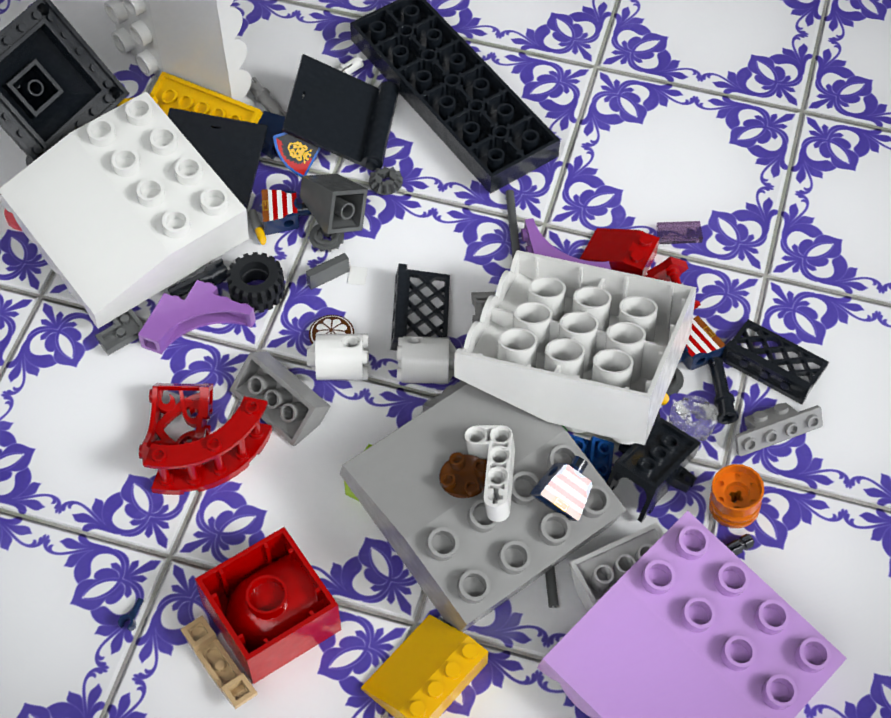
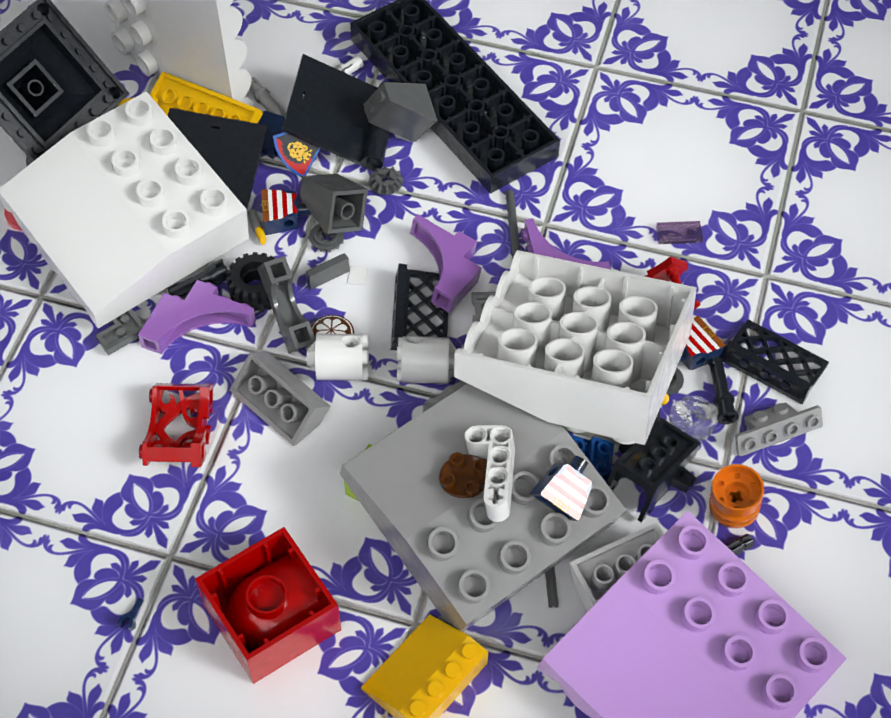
red fence [143,396,273,495] -> none
tan slope [180,615,258,709] -> none
red slope [580,228,660,276] -> none
none -> dark grey arch [257,256,316,354]
none -> dark grey slope [363,82,438,142]
none -> medium lavender arch [410,214,482,313]

